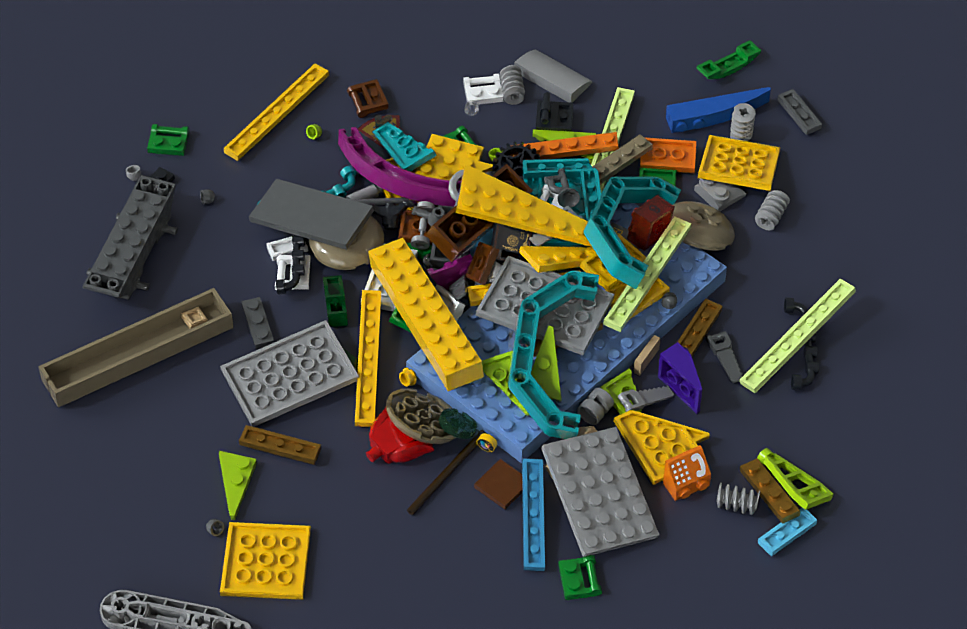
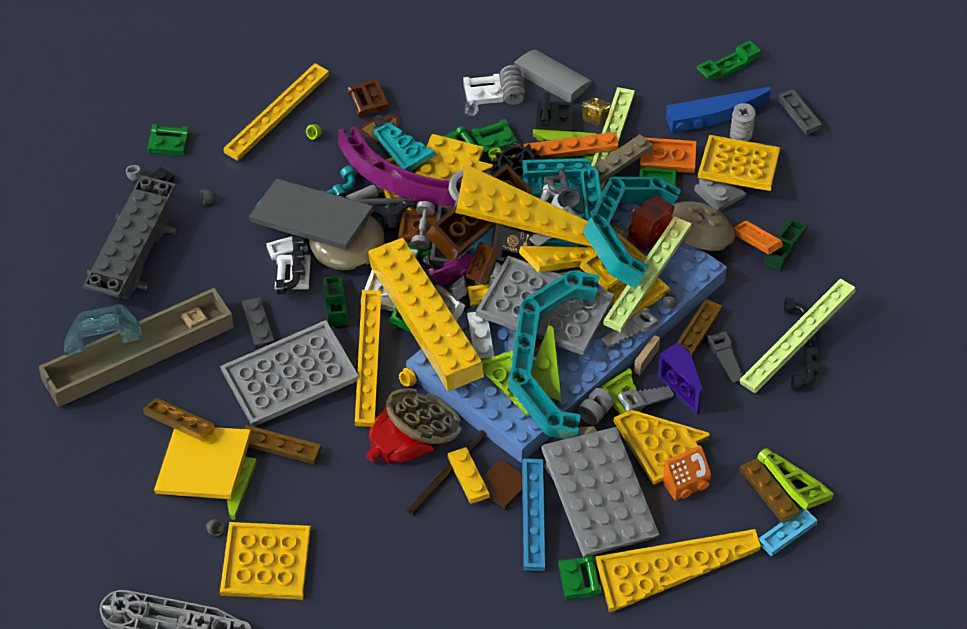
dark grey bar [412,206,445,227] -> none
clear green tile [438,408,477,439] -> none
tile [477,433,498,452] -> none
light grey piece [716,482,760,515] -> none
light grey piece [755,190,790,230] -> none
none -> clear light blue windscreen [64,304,143,356]
none -> pearl gold plate [143,398,215,441]
none -> yellow tile [154,428,252,499]
none -> yellow plate [448,447,489,504]
none -> white plate [467,312,494,361]
none -> green plate [471,119,518,157]
none -> clear yellow slope [582,98,610,126]
none -> yellow wing [596,529,761,612]
none -> light grey piece [601,307,659,348]
none -> orange plate [734,221,783,255]
none -> dark green slope [764,218,808,271]

